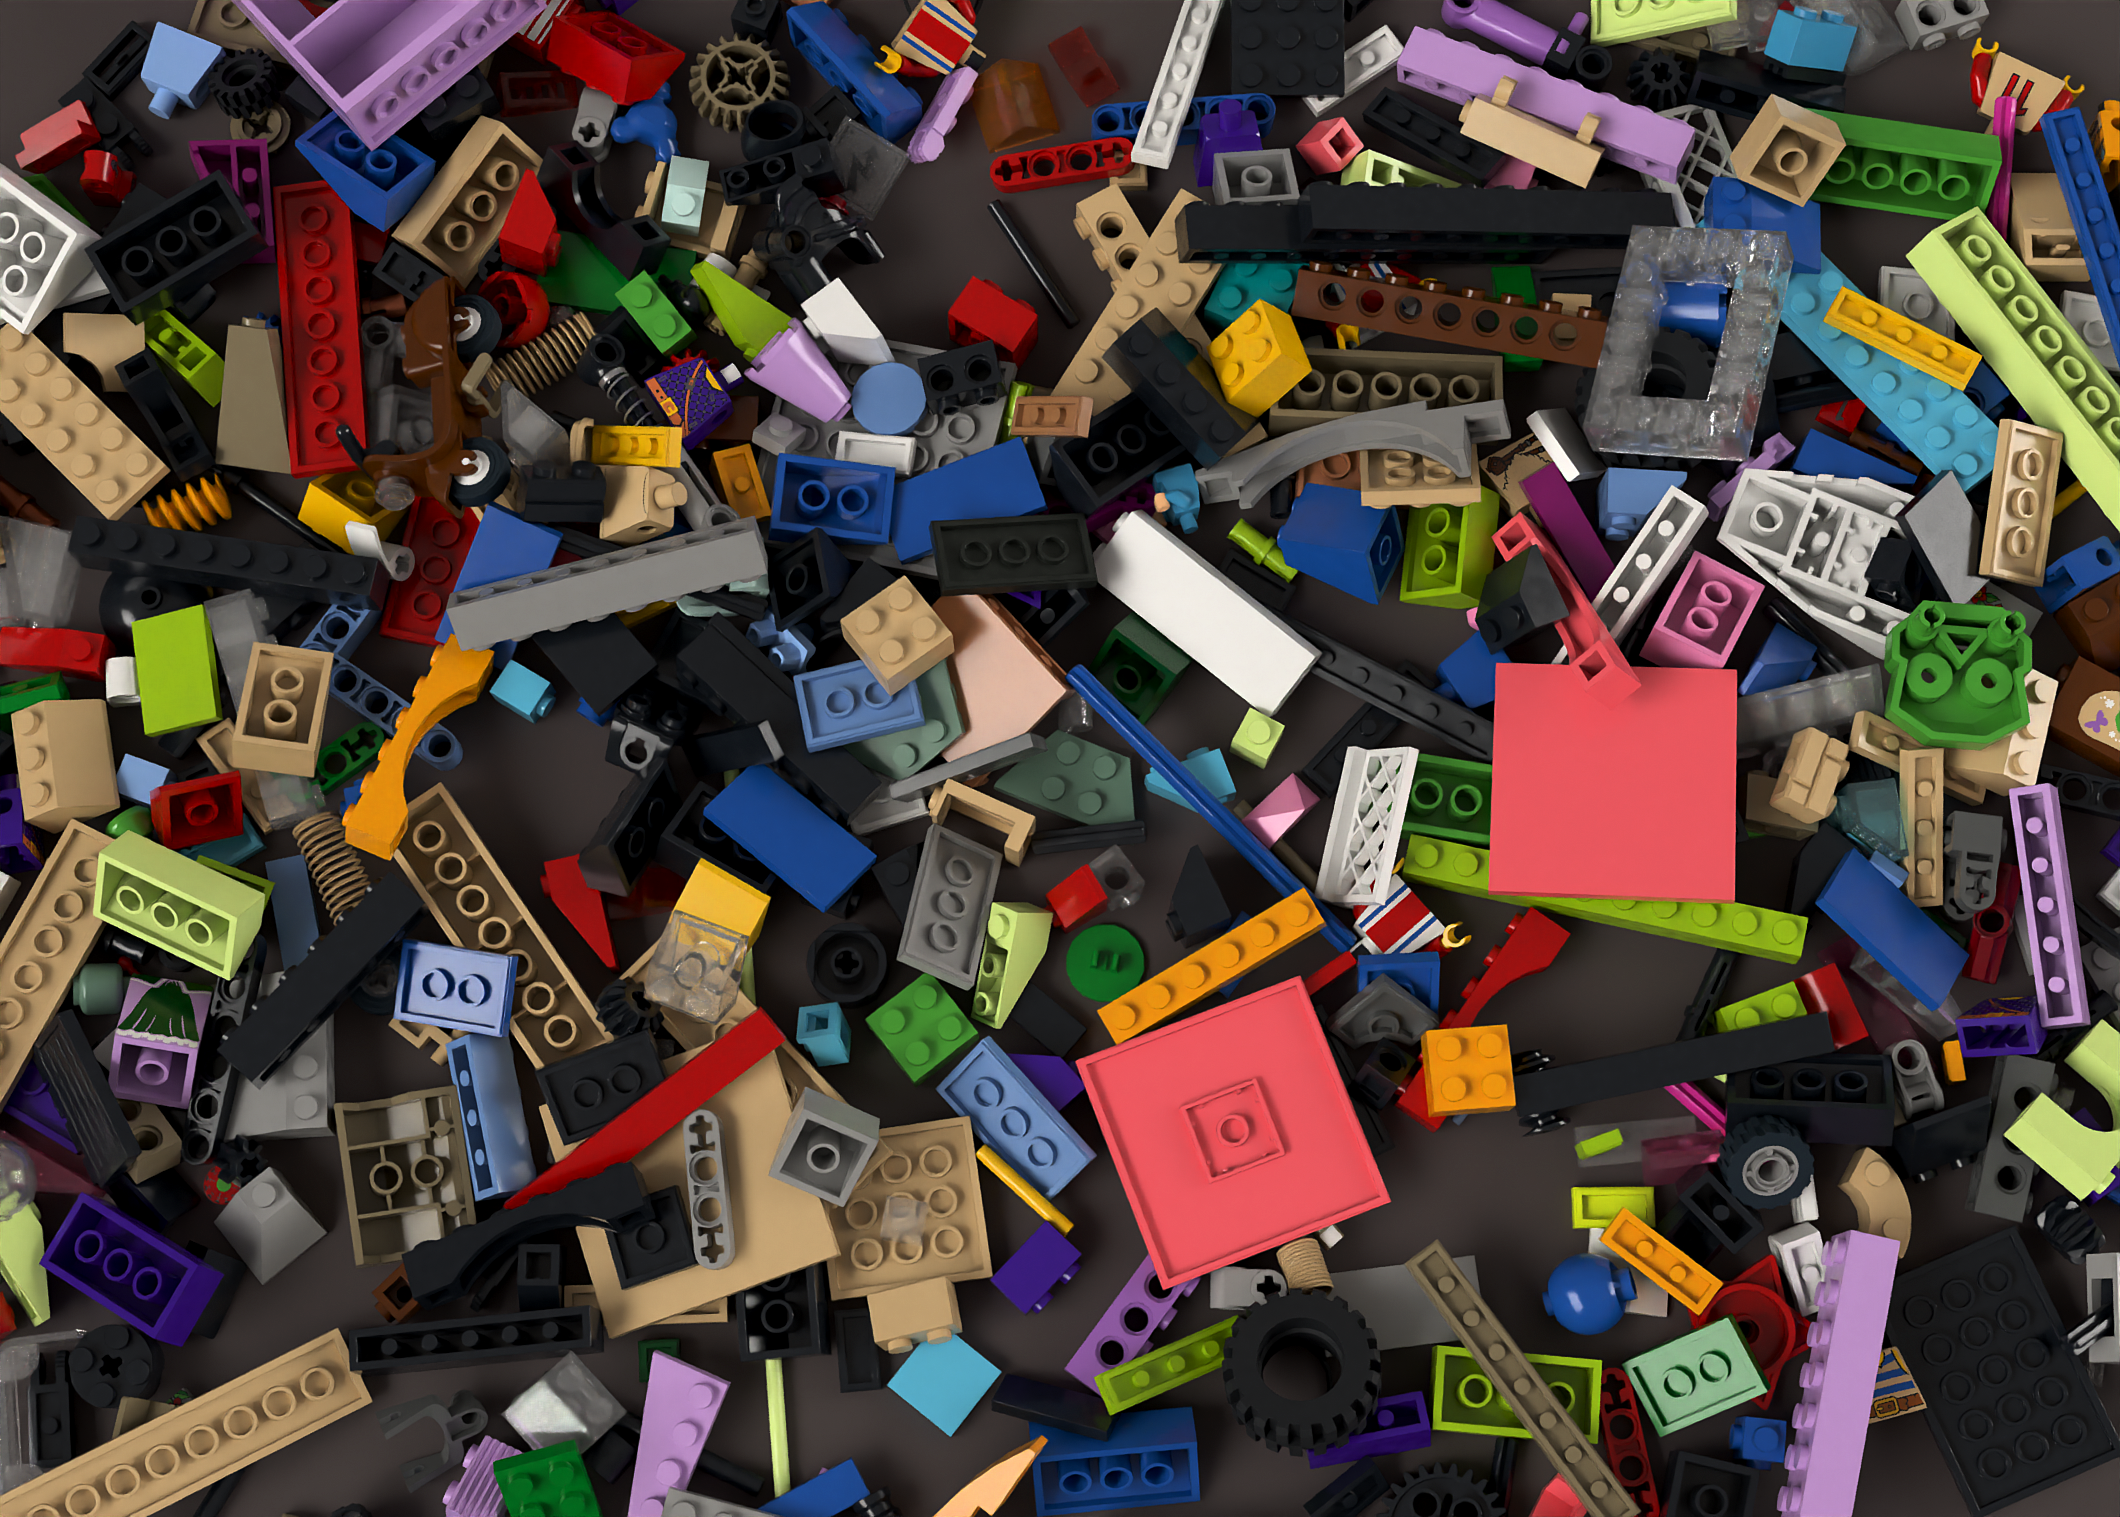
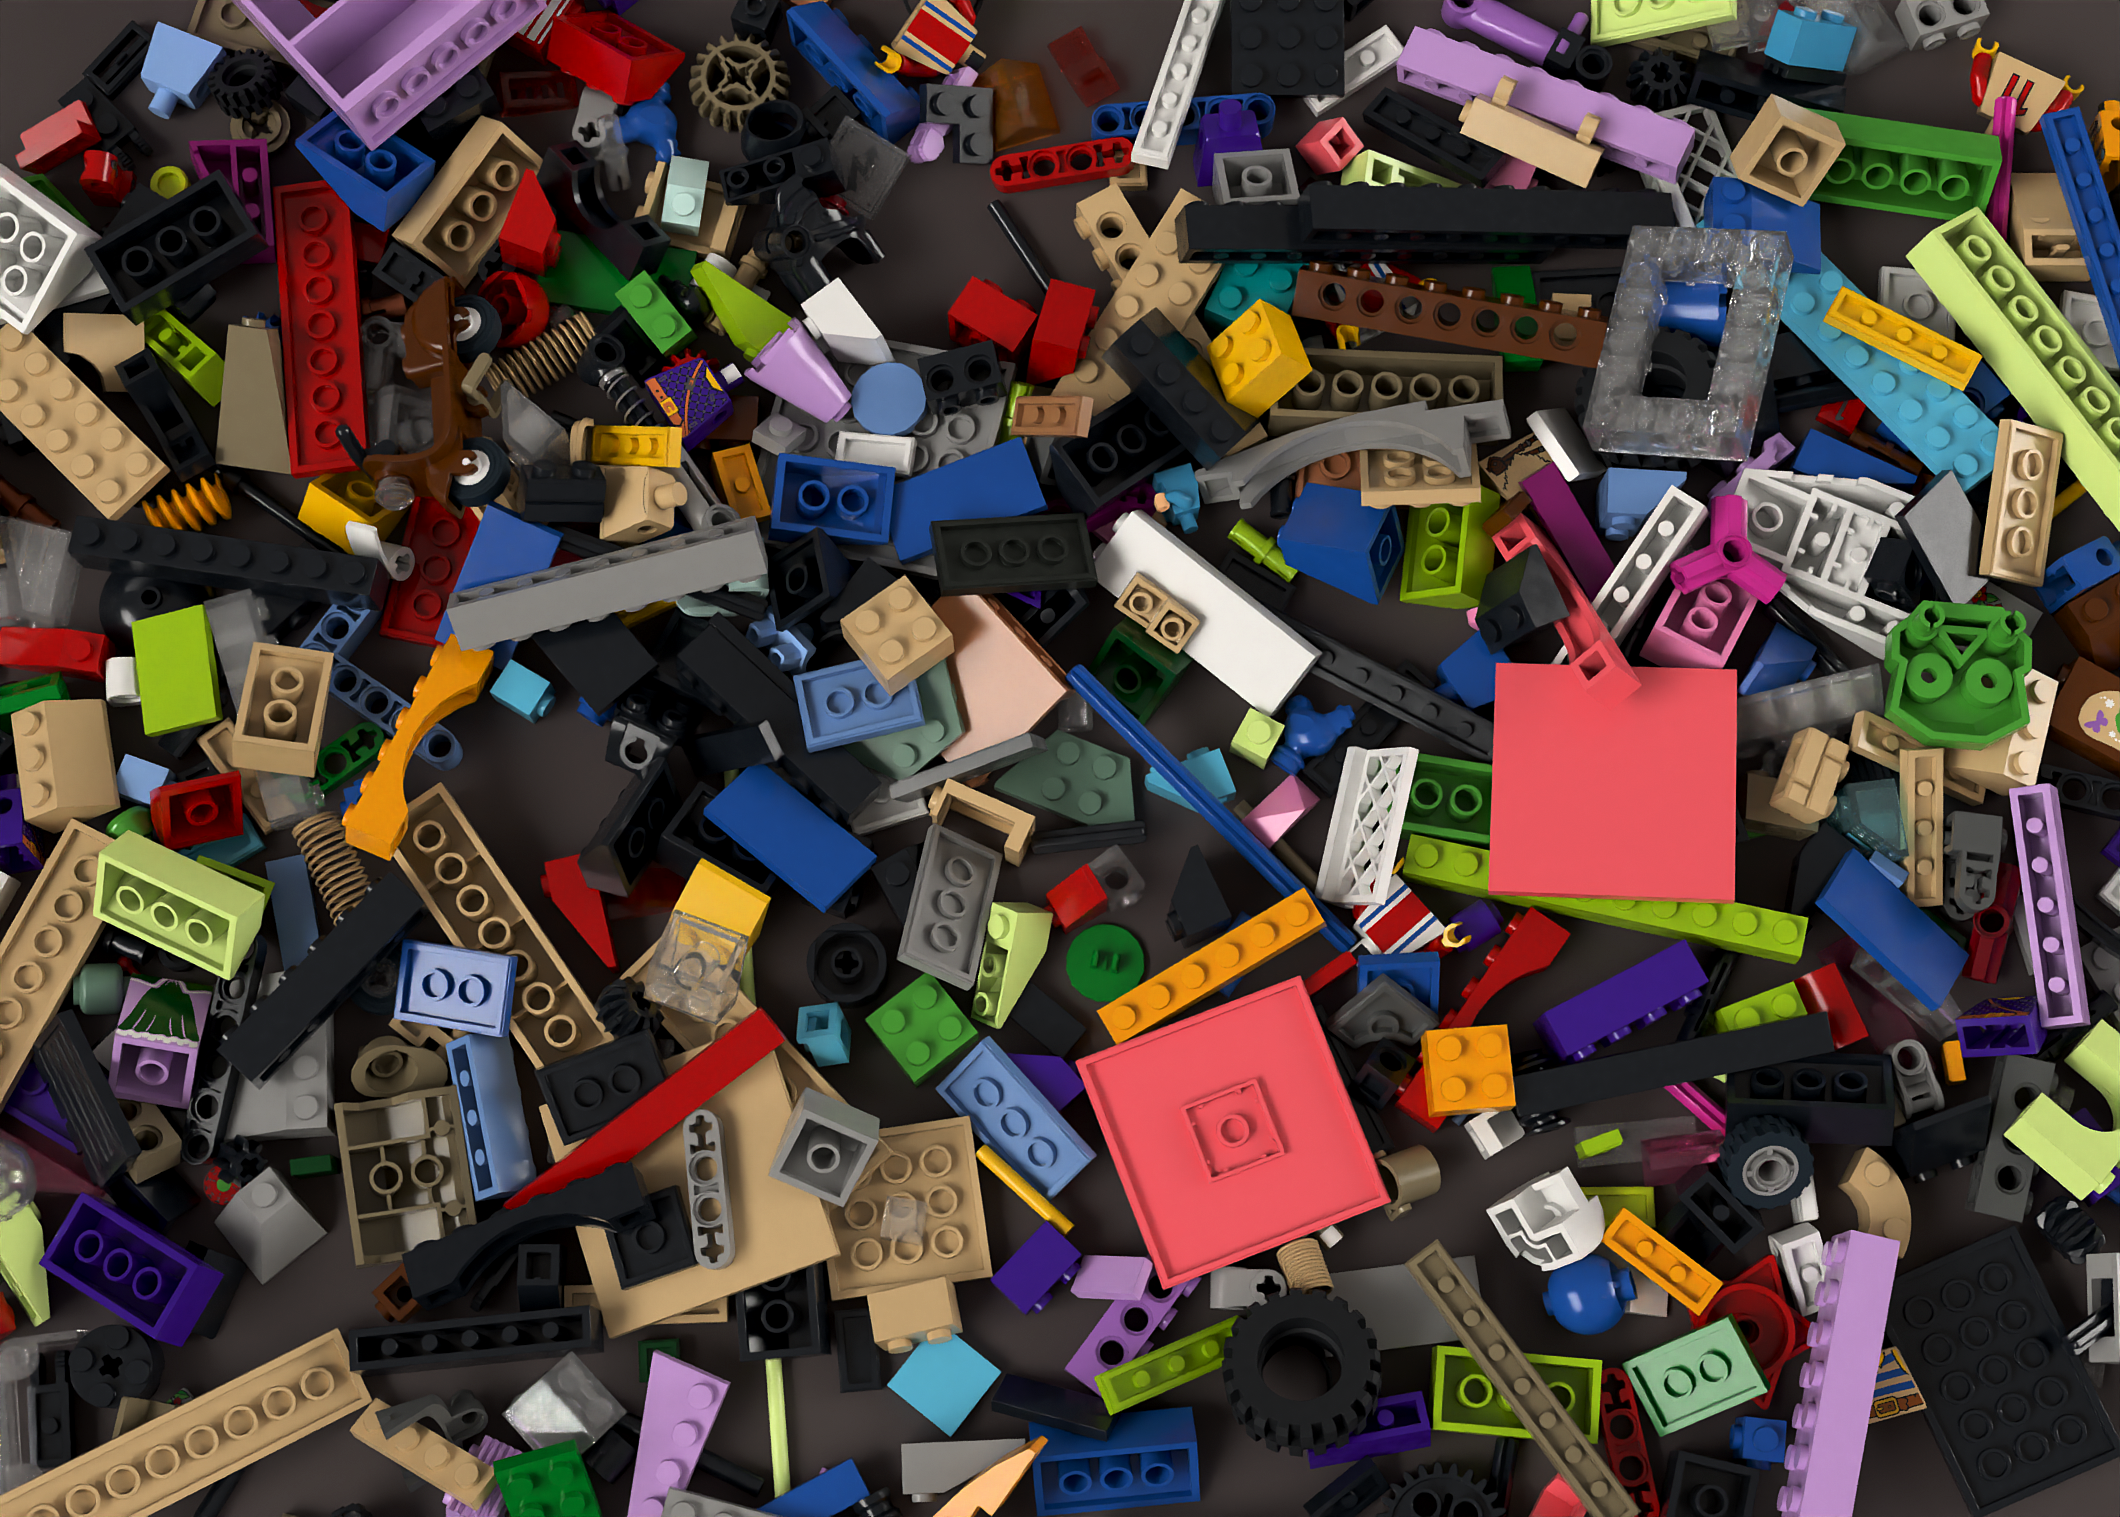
none -> neon yellow tile [150,166,191,199]
none -> dark green tile [290,1154,340,1179]
none -> tan plate [350,1398,498,1511]
none -> dark tan piece [351,1035,448,1098]
none -> clear axle [597,113,632,191]
none -> light grey slope [901,1438,1025,1502]
none -> black plate [919,84,993,166]
none -> red slope [1026,278,1100,385]
none -> lavender tile [1071,1255,1153,1301]
none -> tan slope [1114,572,1200,654]
none -> blue animal [1270,694,1356,777]
none -> dark tan piece [1373,1144,1441,1221]
none -> dark purple brick [1444,899,1504,954]
none -> white panel [1464,1110,1525,1160]
none -> reddish brown tile [1482,491,1532,537]
none -> white brick [1486,1166,1605,1271]
none -> dark purple brick [1533,939,1709,1066]
none -> dark pink piece [1669,494,1787,605]

